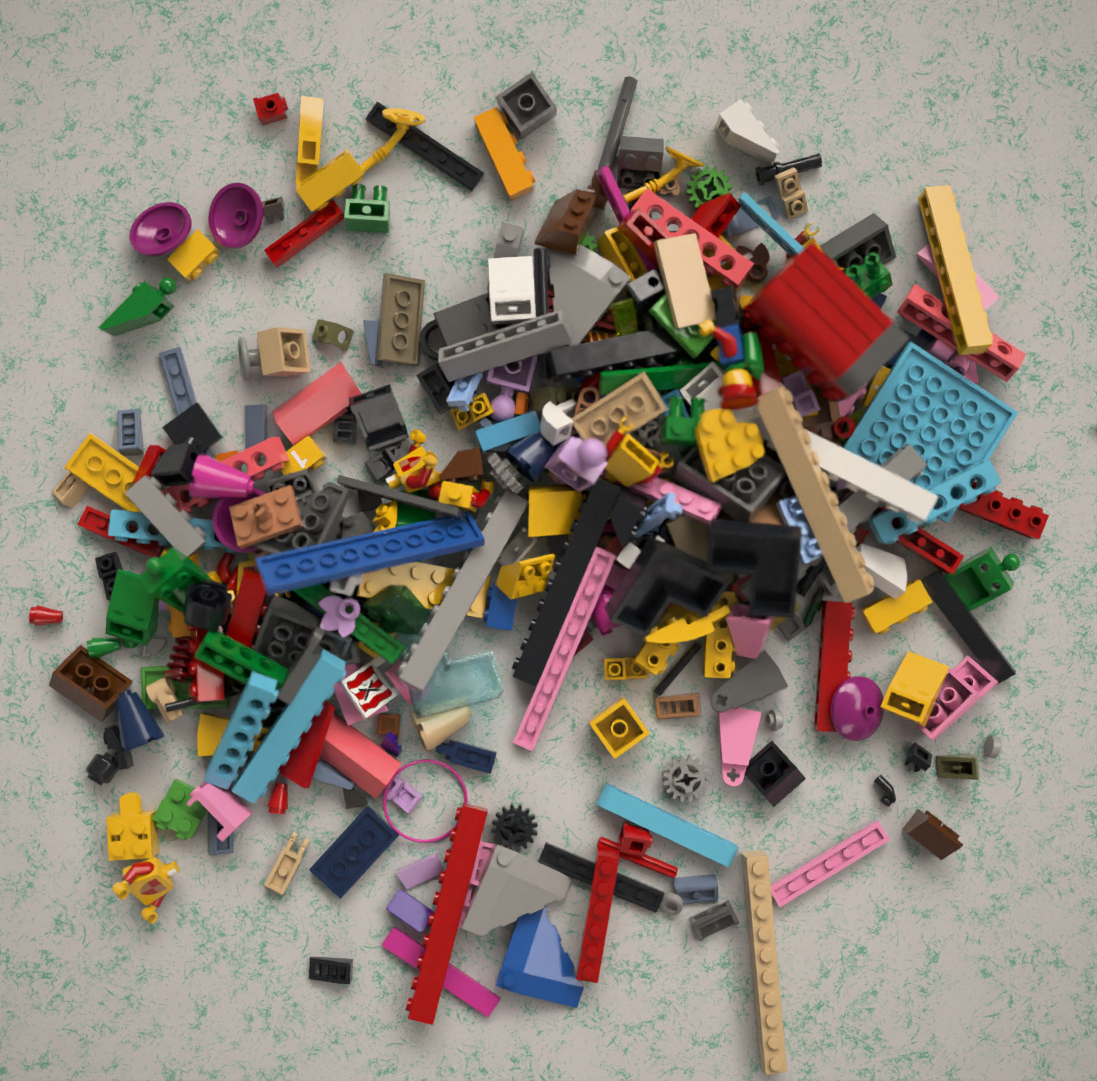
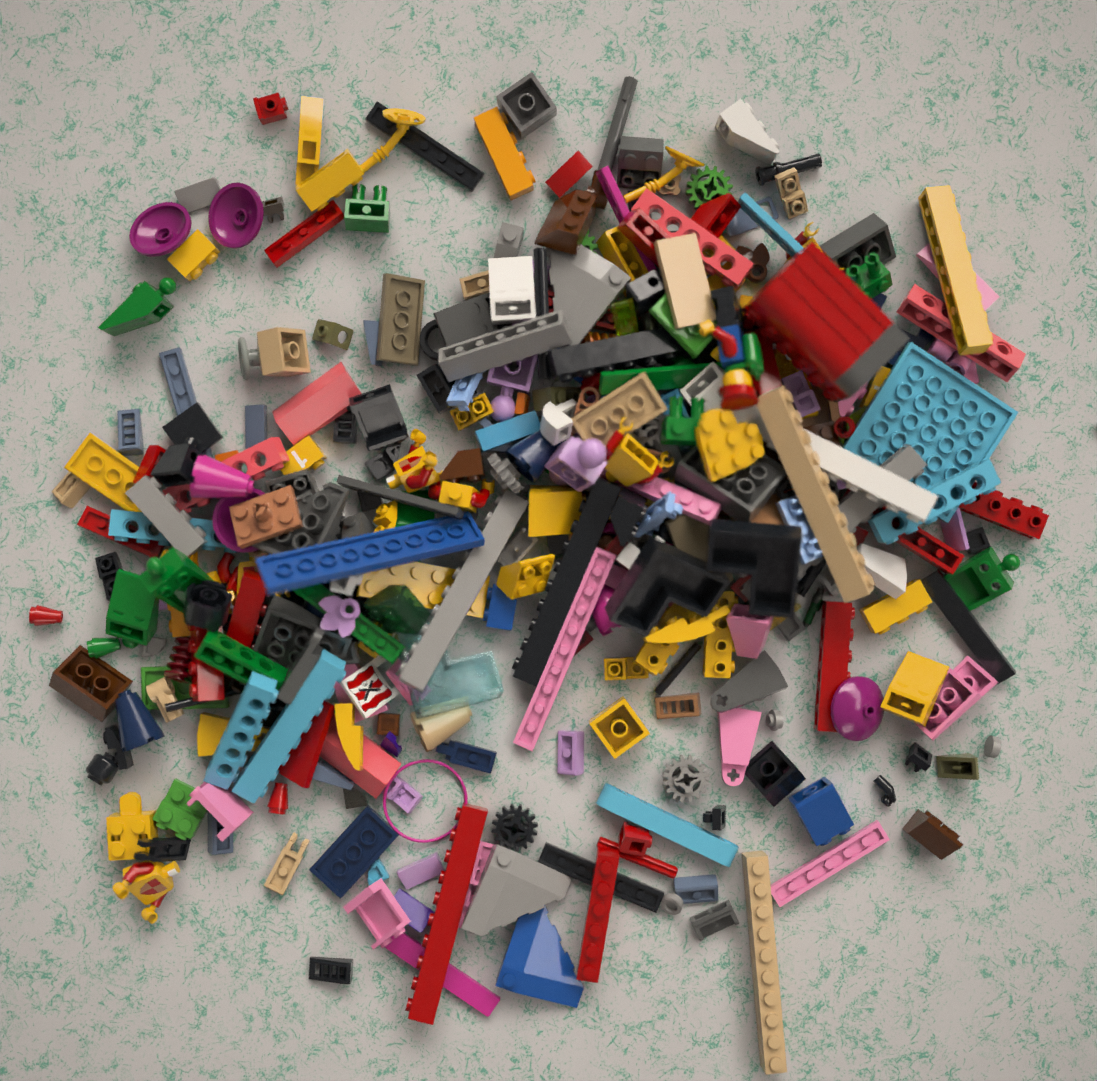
none -> black hinge [134,837,191,862]
none -> light grey slope [174,177,221,213]
none -> yellow slope [335,703,364,770]
none -> bright pink panel [343,878,411,950]
none -> medium azure tile [368,858,389,886]
none -> tan slope [459,270,490,301]
none -> red slope [545,150,593,198]
none -> lavender slope [557,731,584,776]
none -> black tile [703,805,726,831]
none -> blue slope [787,776,854,846]
none -> lavender slope [940,507,969,551]
none -> black tile [966,527,991,555]

